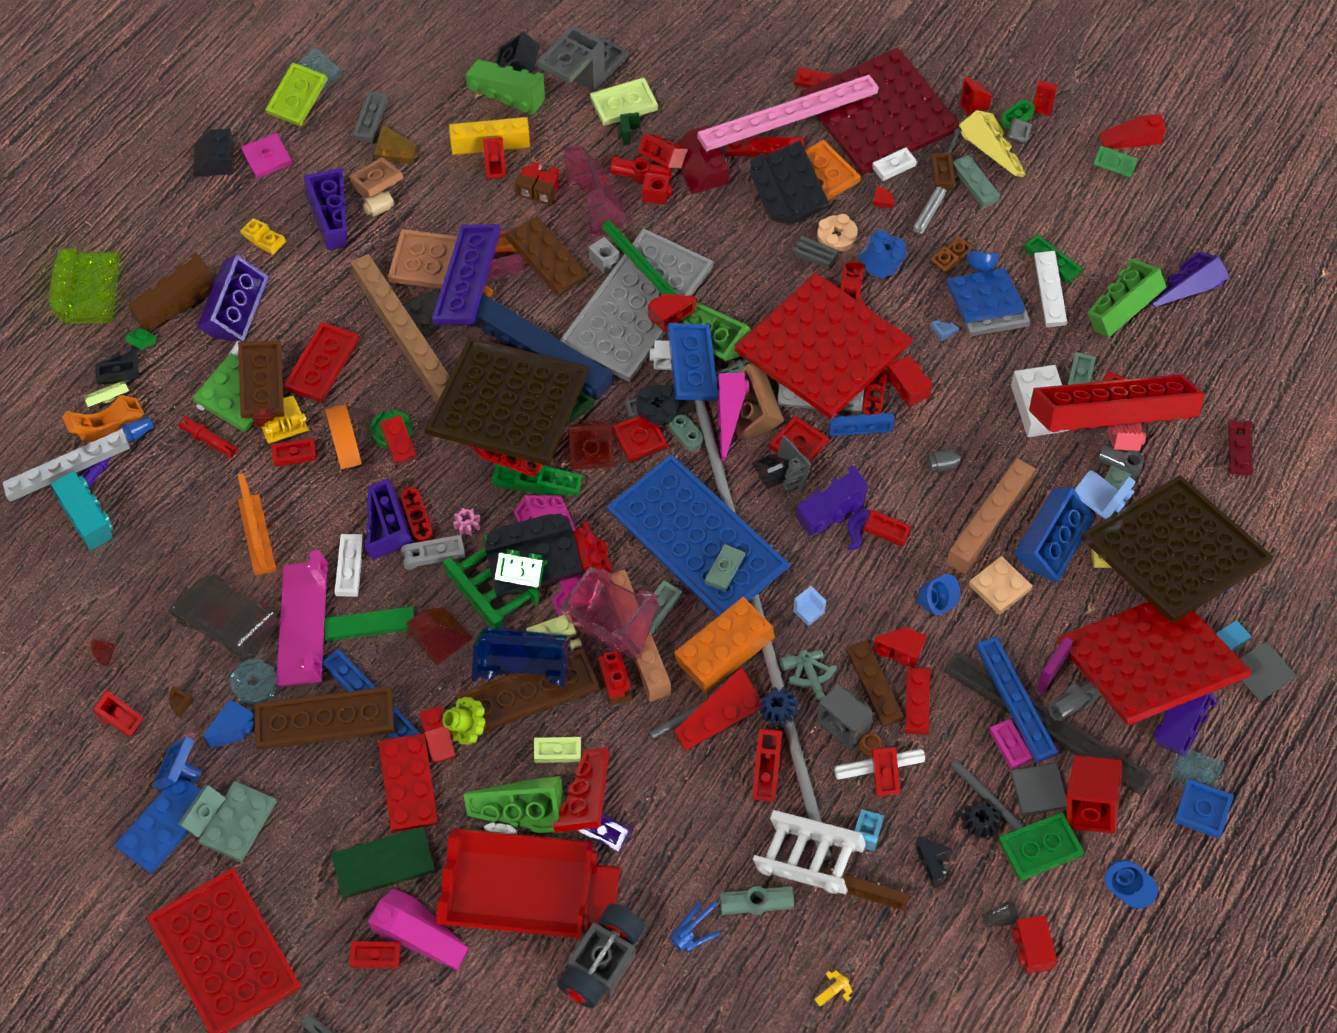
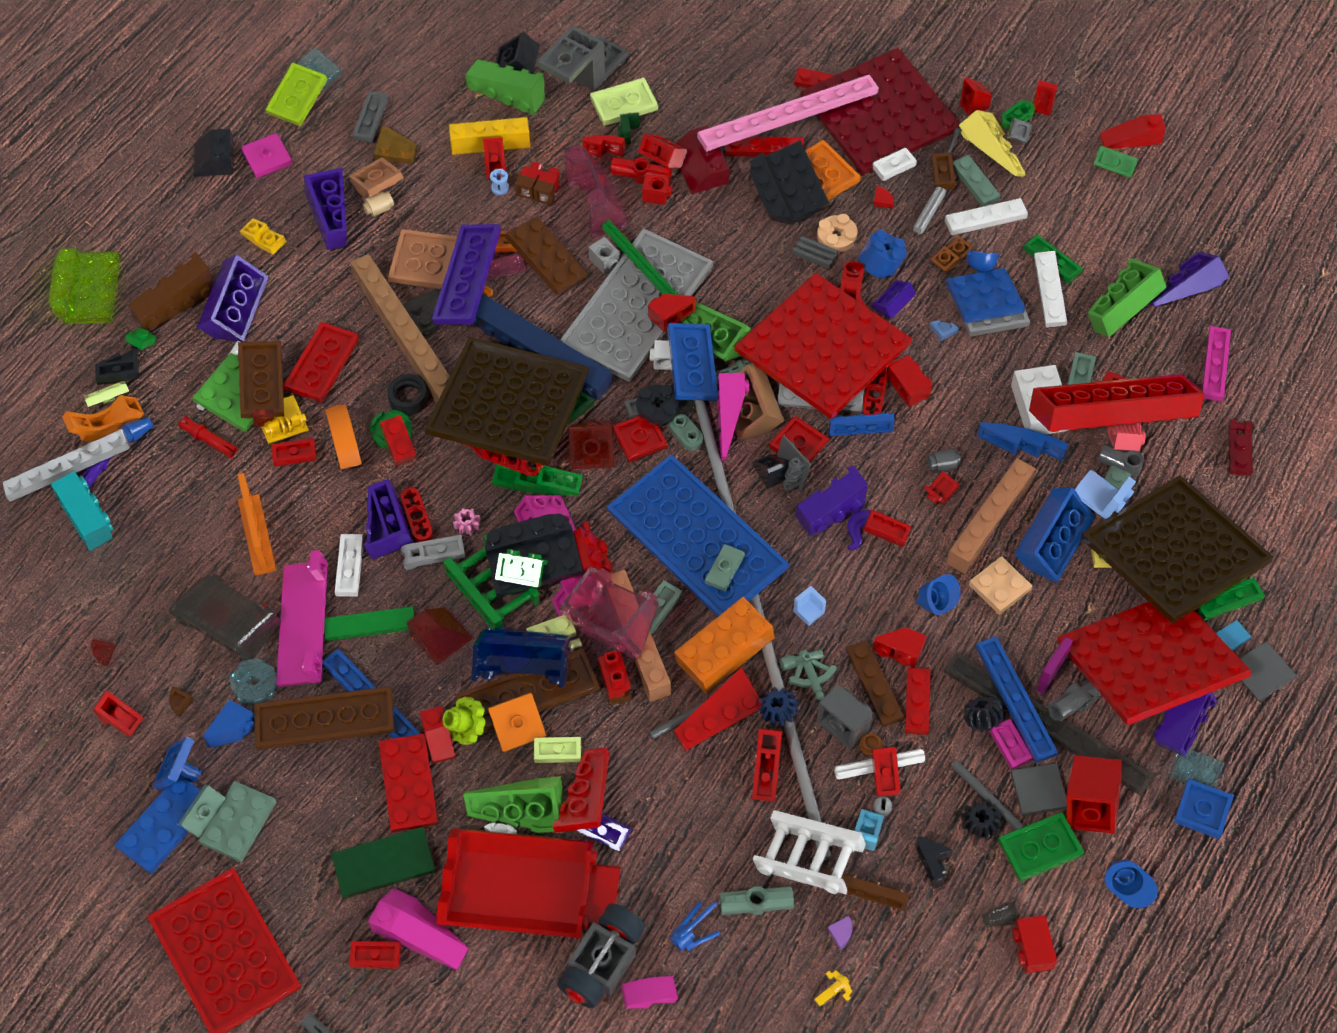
none -> black tyre [387,374,429,416]
none -> orange plate [487,692,546,752]
none -> light blue bush [490,169,509,195]
none -> red slope [582,135,625,158]
none -> dark pink slope [621,976,678,1009]
none -> medium lavender tile [827,916,852,950]
none -> dark purple slope [871,280,915,319]
none -> light grey hinge [873,796,892,817]
none -> red bracket [924,471,960,506]
none -> white plate [945,198,1028,236]
none -> black gear [964,695,1003,732]
none -> blue slope [977,422,1069,461]
none -> green plate [1197,578,1265,621]
none -> dark pink plate [1202,326,1231,402]

